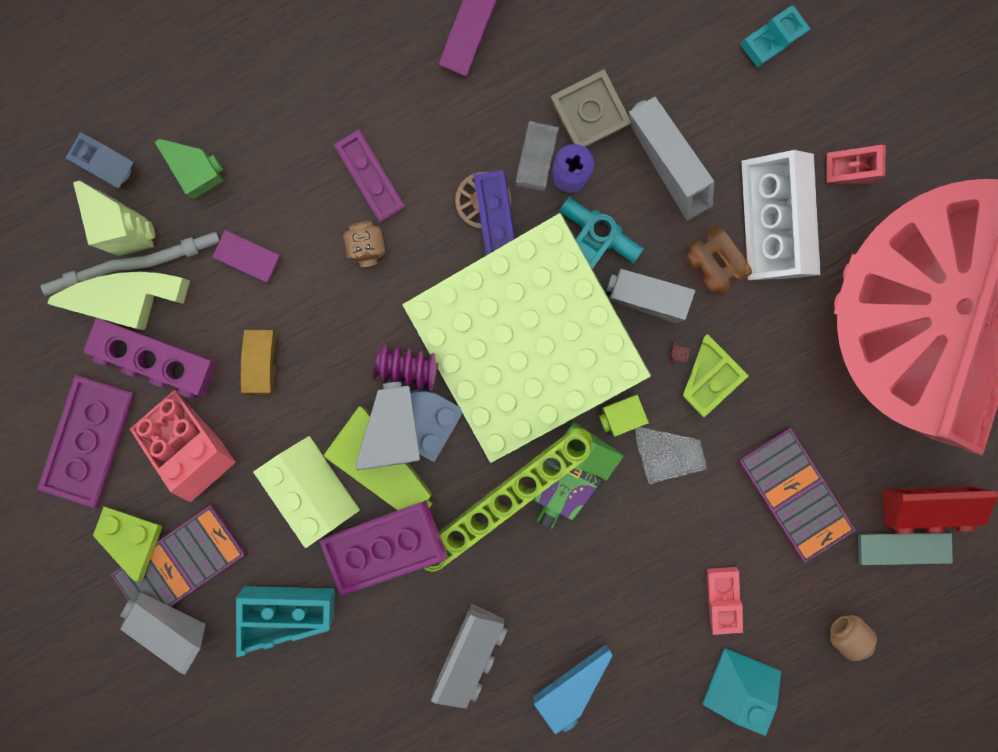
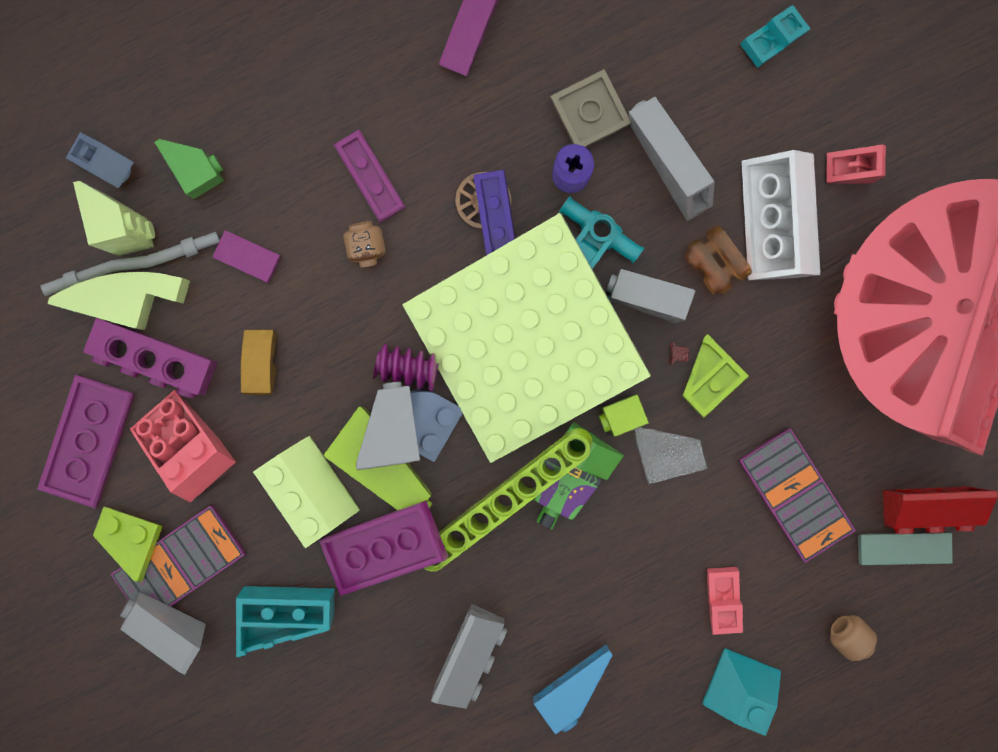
clear slope [515,121,559,191] -> none

